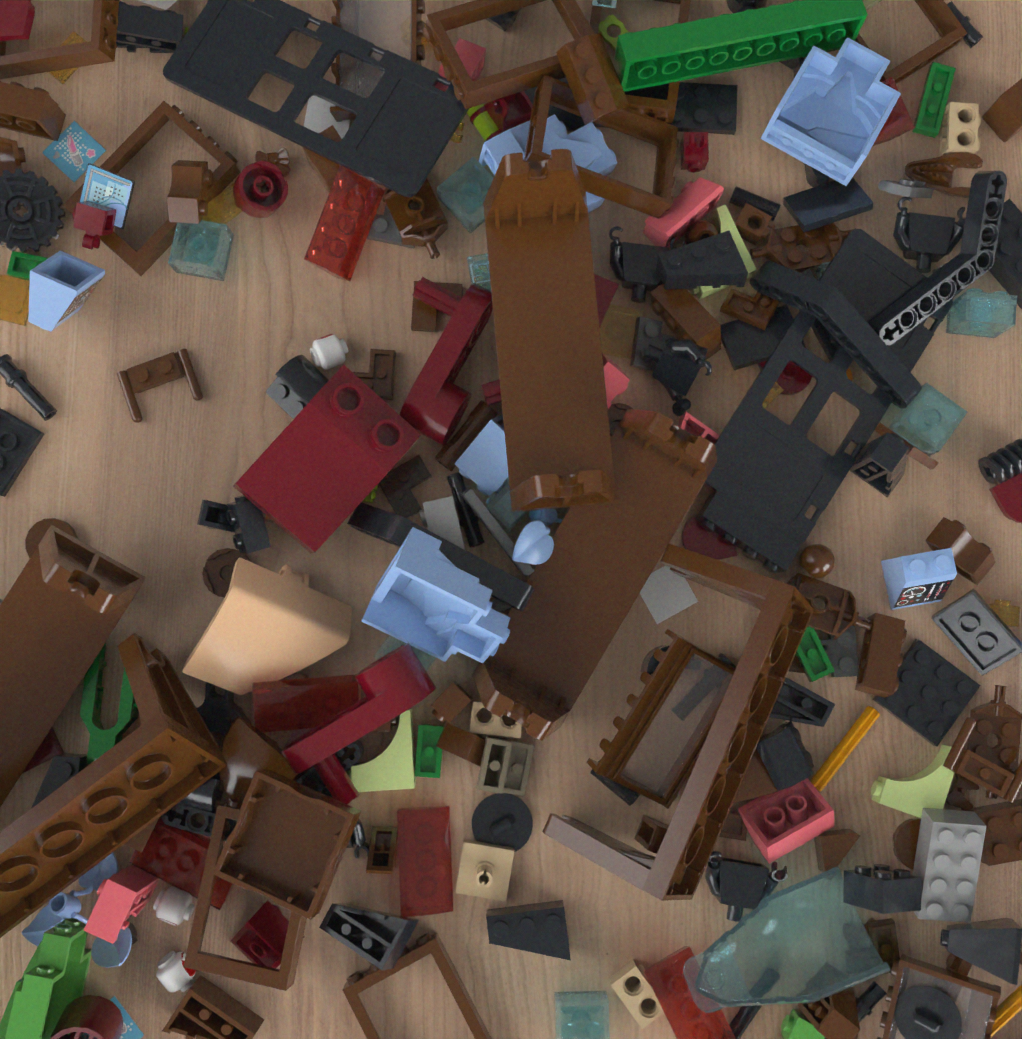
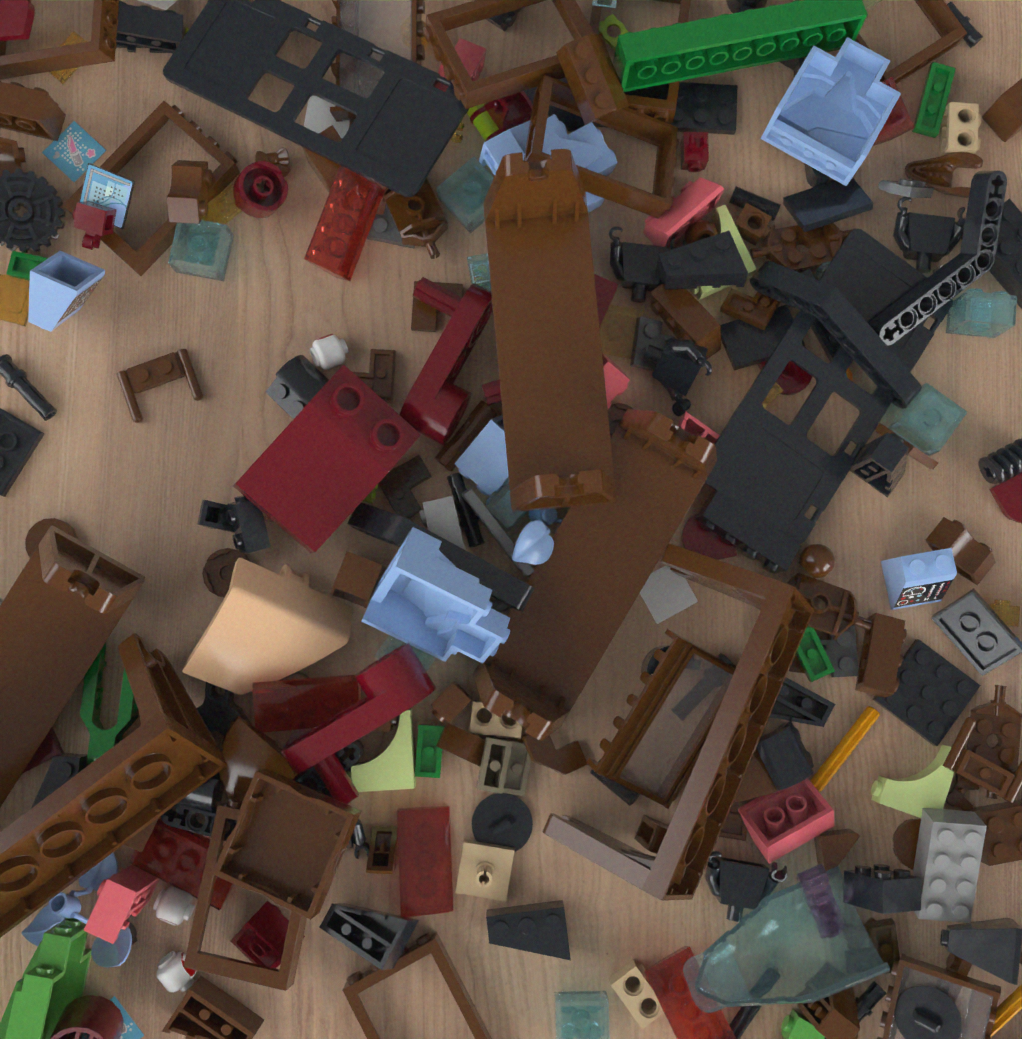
none -> reddish brown piece [330,551,387,608]
none -> reddish brown tile [522,734,588,775]
none -> clear purple slope [796,863,845,939]

